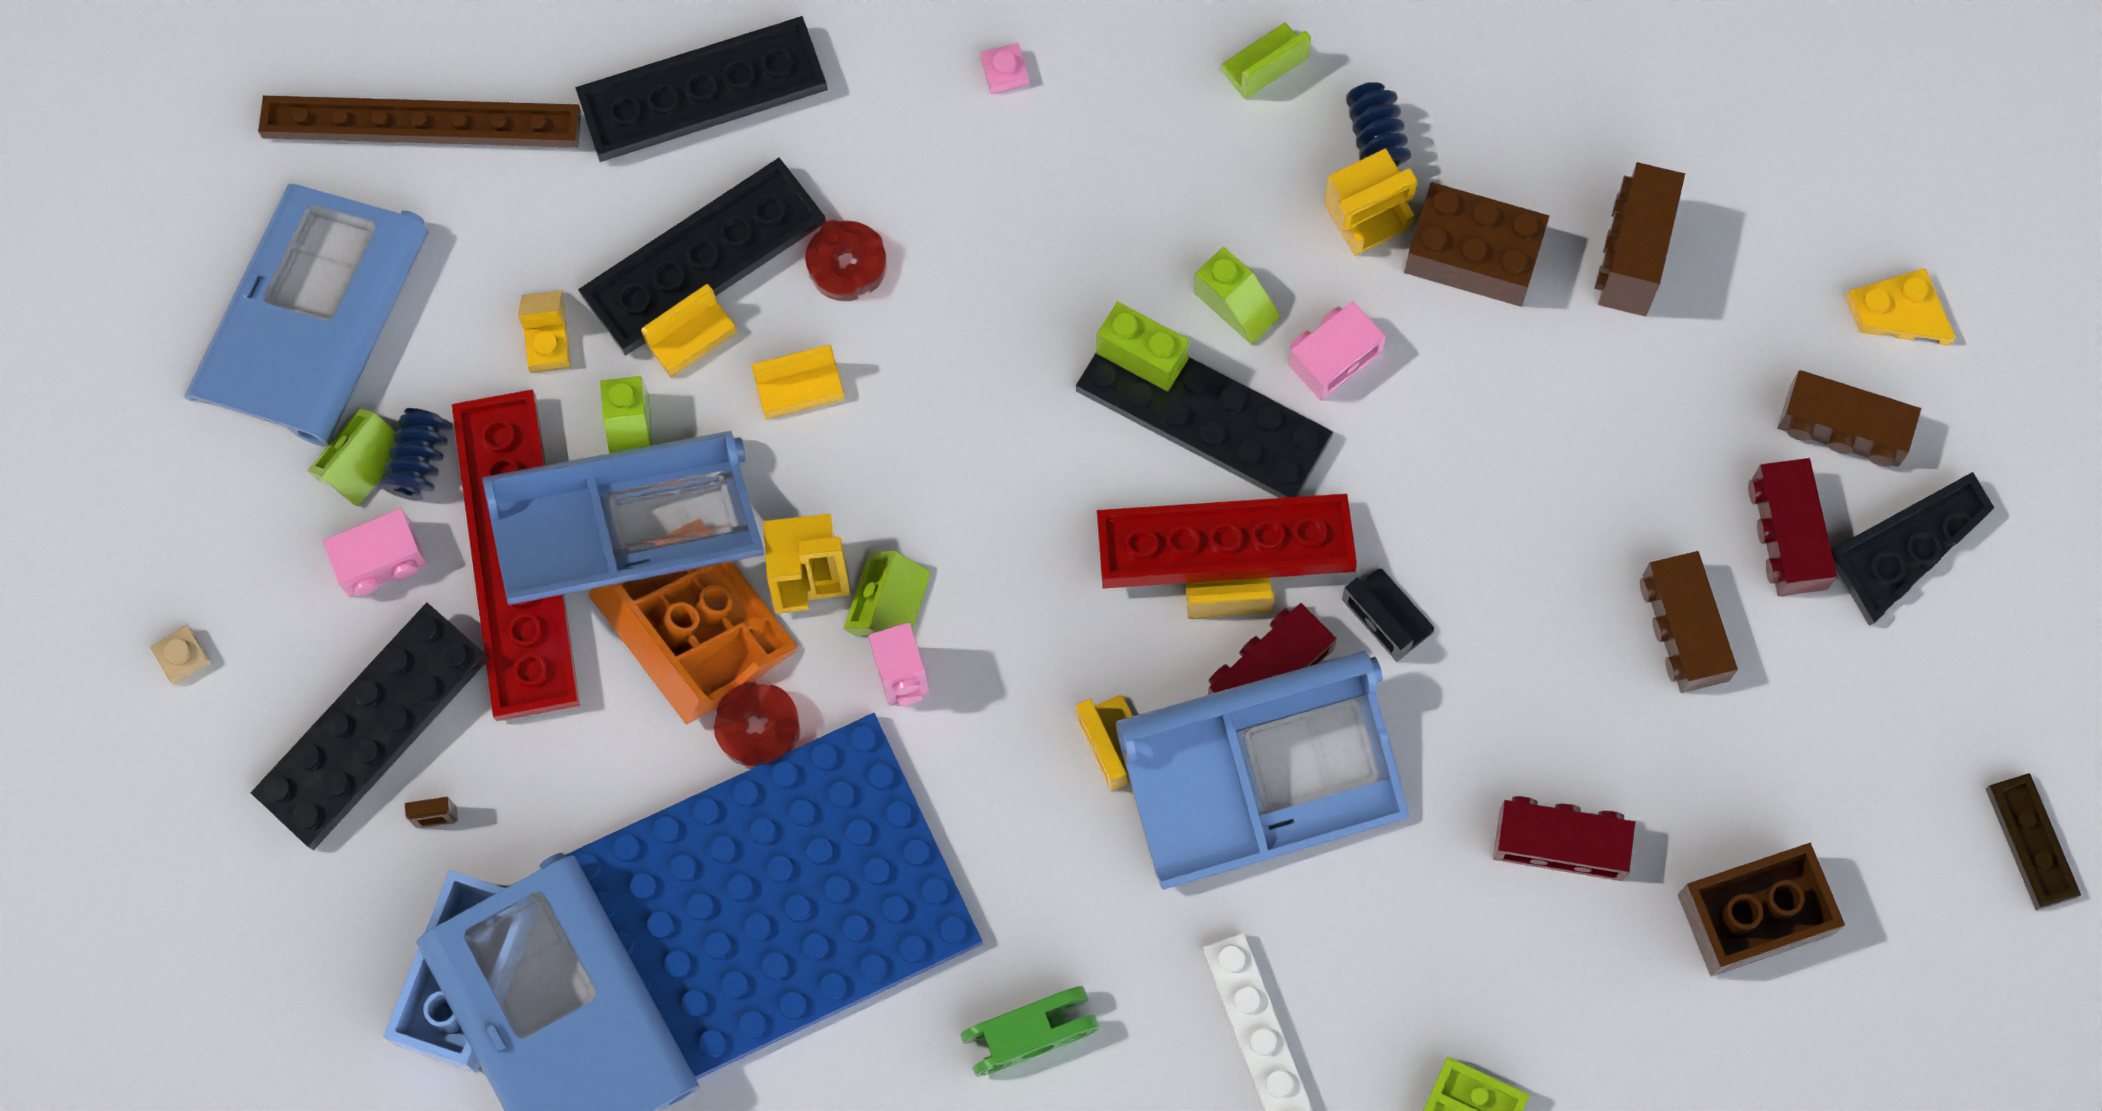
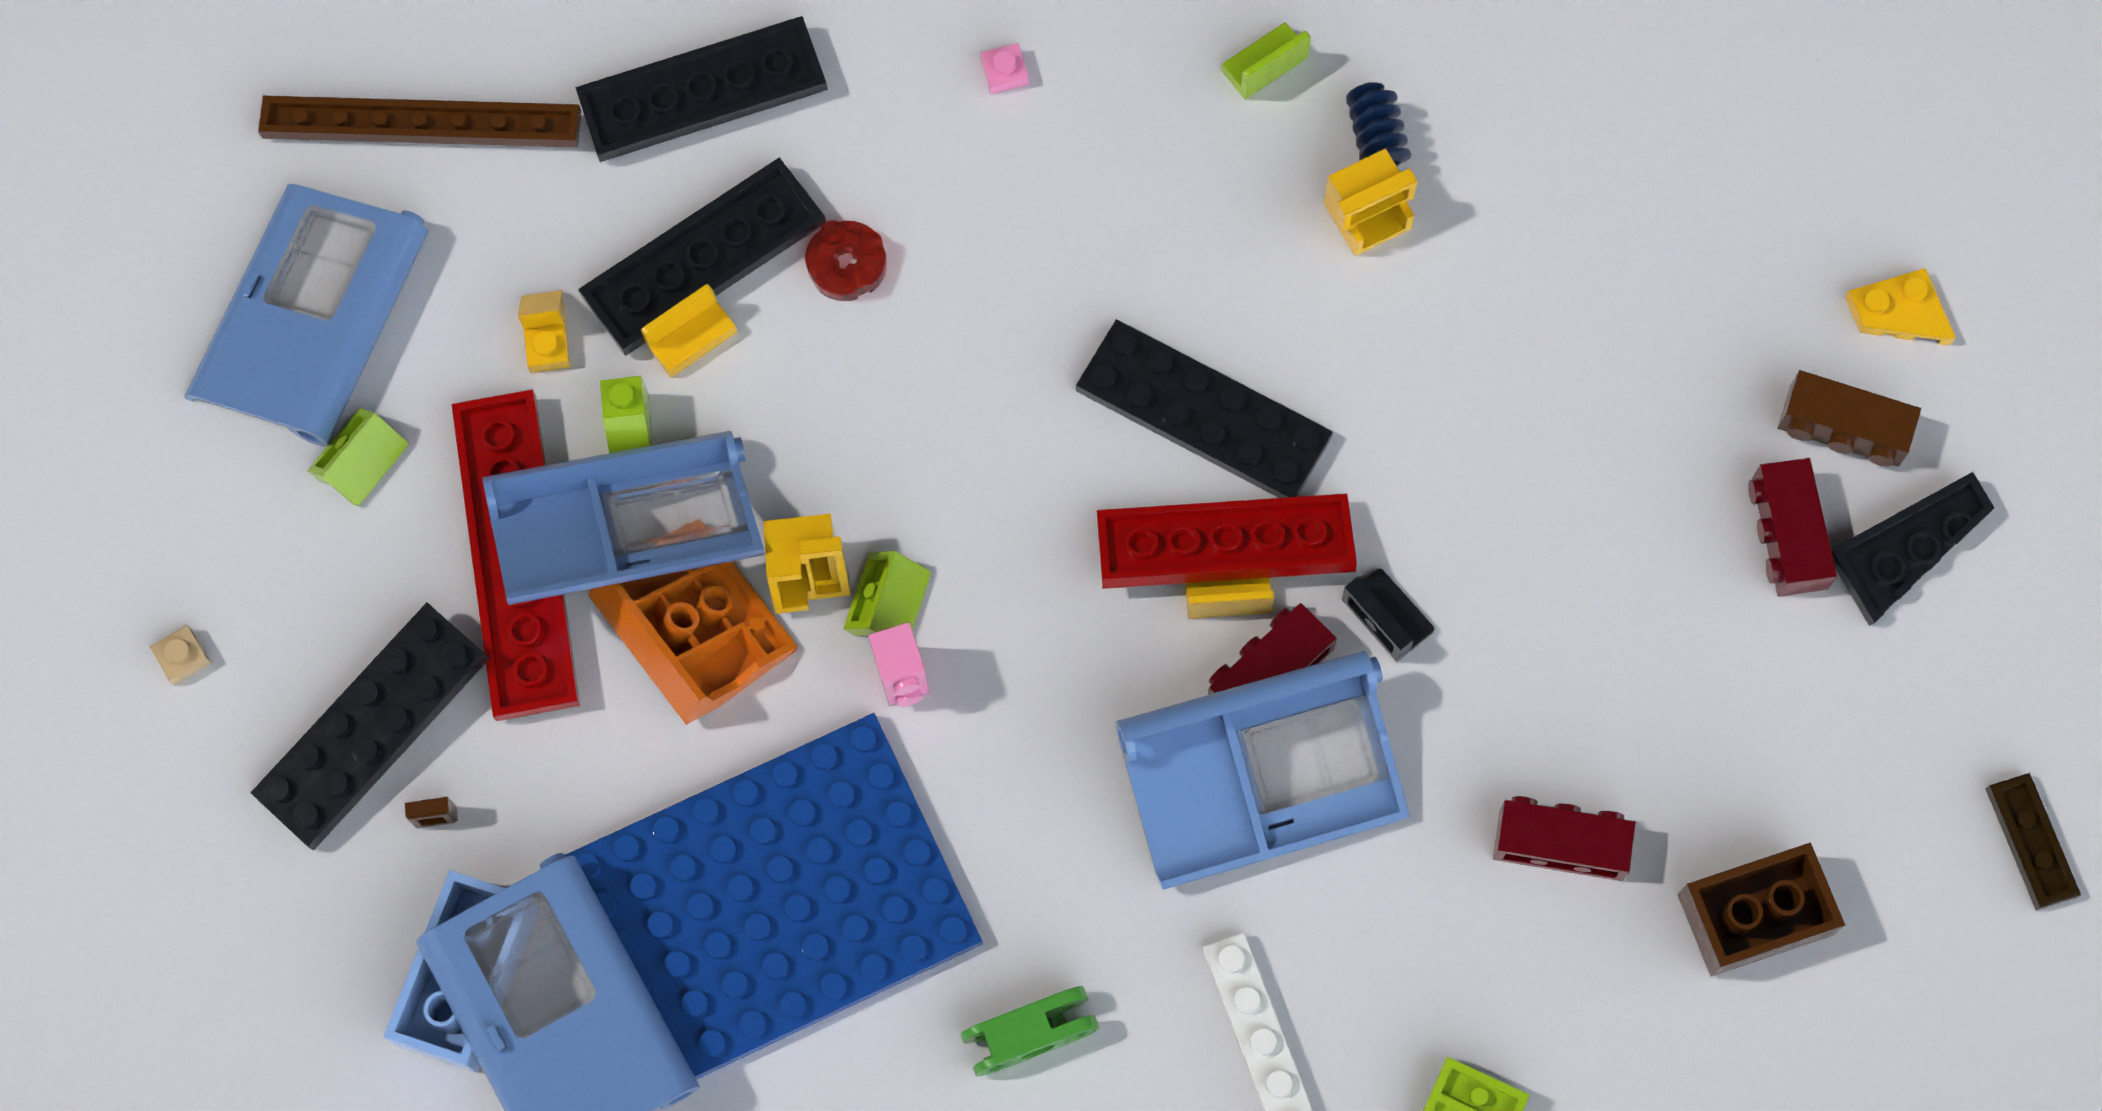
bright pink brick [322,508,428,597] -> none
dark blue piece [380,408,453,501] -> none
clear red plate [714,682,801,769] -> none
yellow panel [751,344,845,420] -> none
yellow panel [1075,695,1132,791] -> none
lime brick [1096,301,1190,391] -> none
lime slope [1194,246,1281,345] -> none
bright pink brick [1288,301,1386,400] -> none
reddish brown brick [1404,182,1550,307] -> none
reddish brown brick [1594,162,1686,317] -> none
reddish brown brick [1640,551,1738,693] -> none

